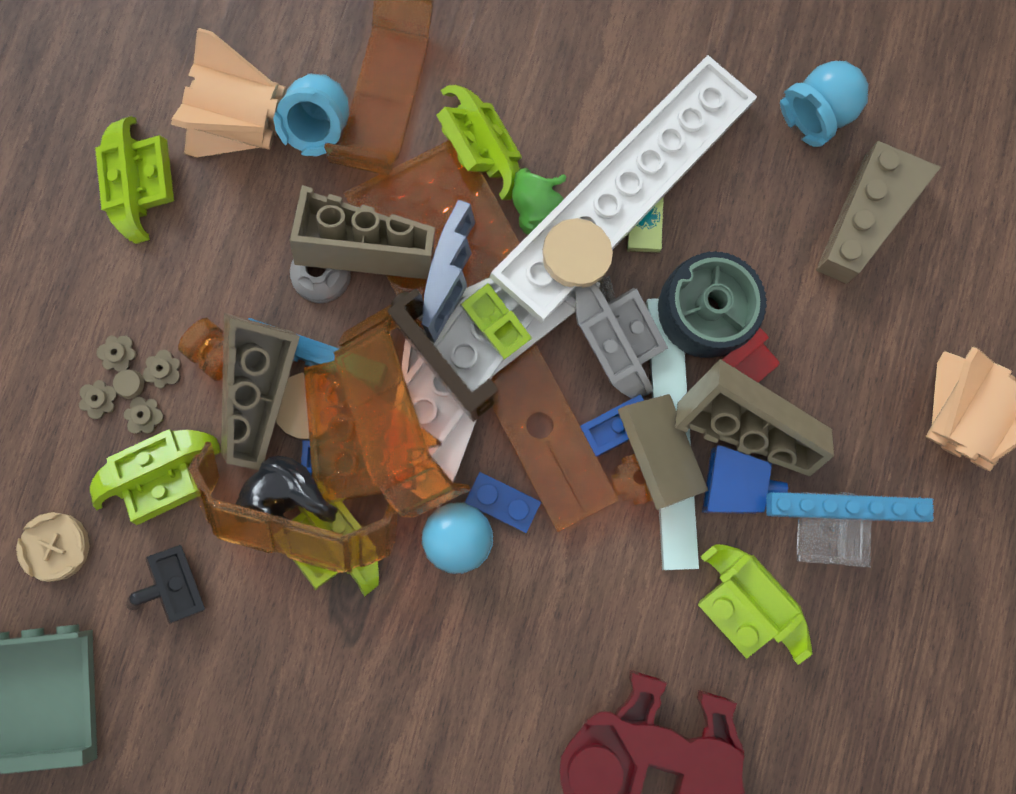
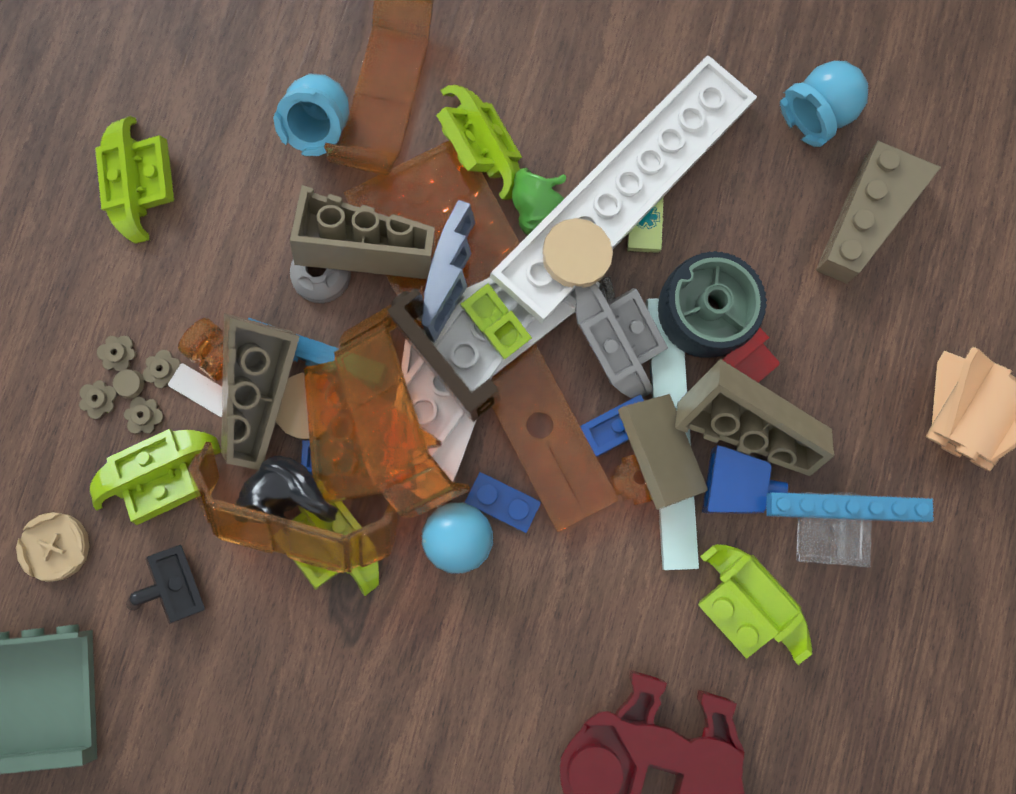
light nougat brick [171,28,286,157] -> none
none -> white sticker [168,363,222,417]

